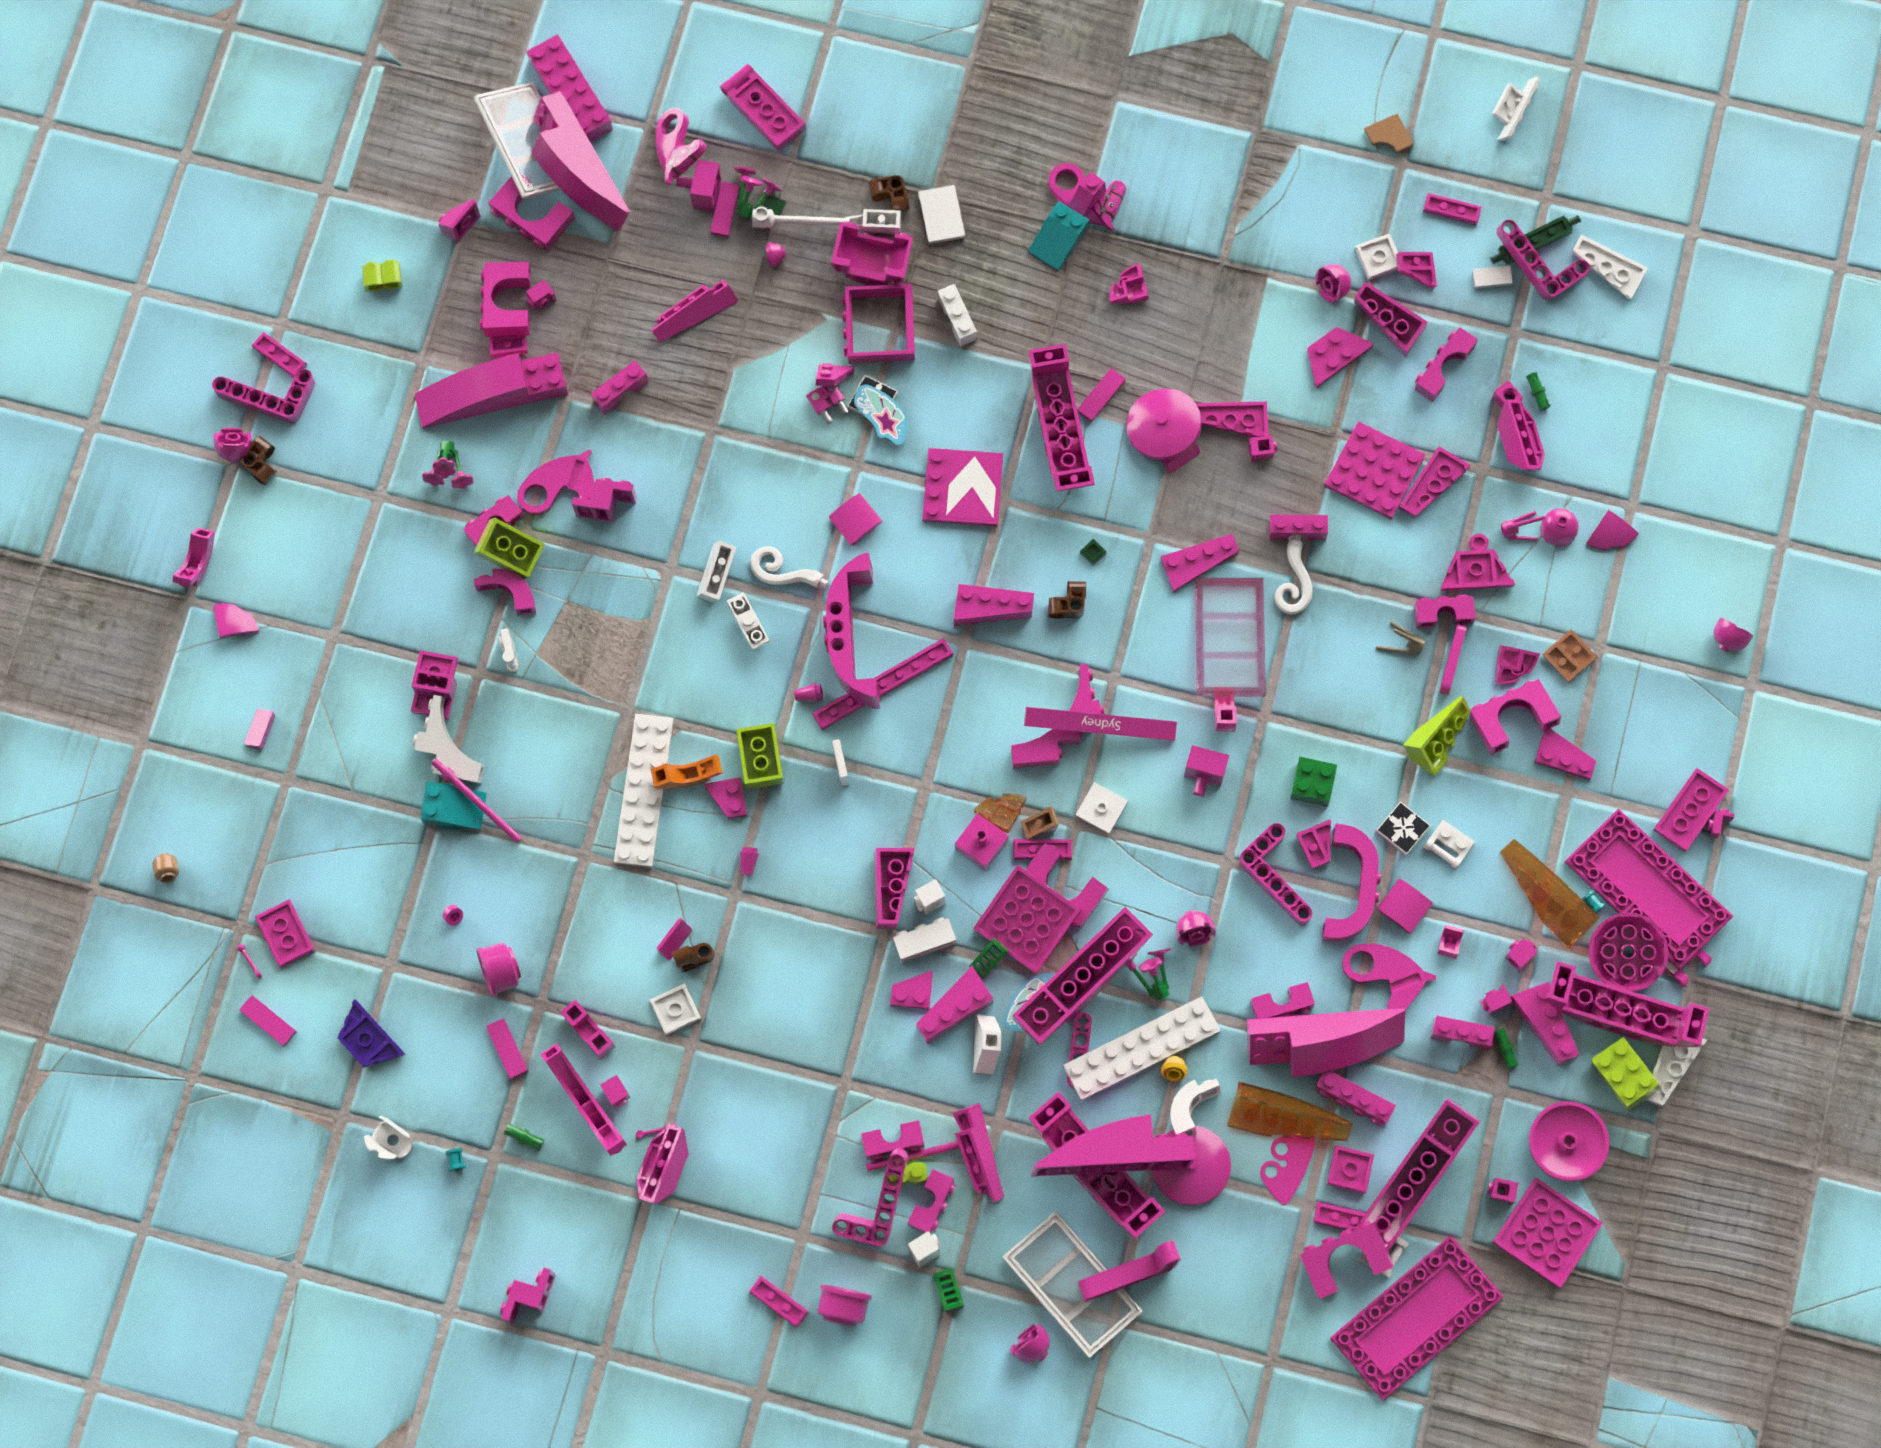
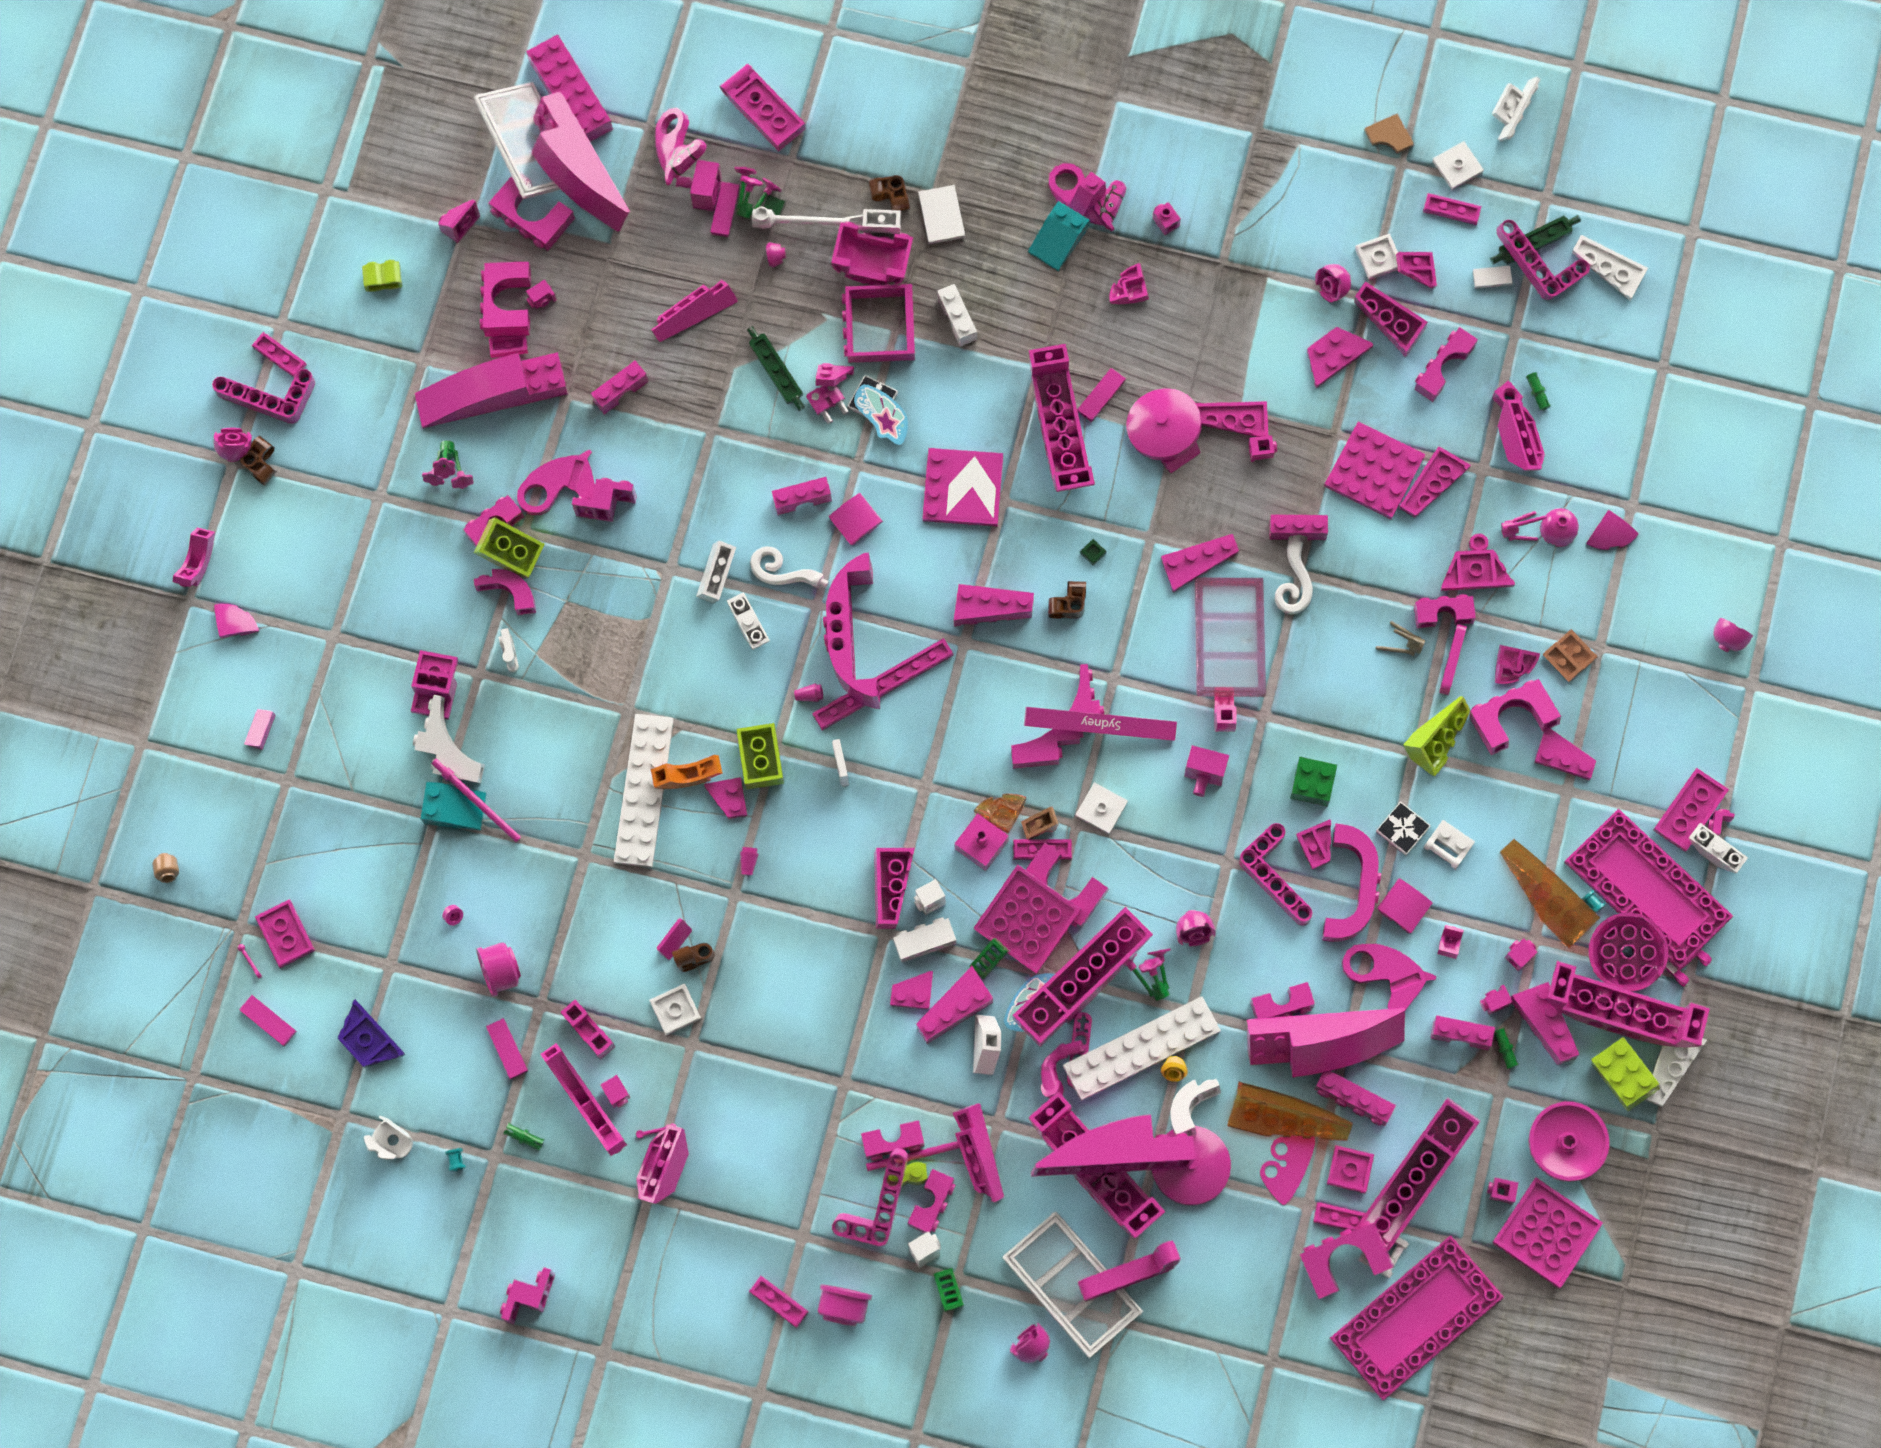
none -> dark green plate [747,326,805,411]
none -> dark pink arch [772,477,832,515]
none -> dark pink piece [1041,1040,1084,1099]
none -> dark pink brick [1152,202,1181,235]
none -> white plate [1432,141,1484,190]
none -> white slope [1688,823,1748,873]

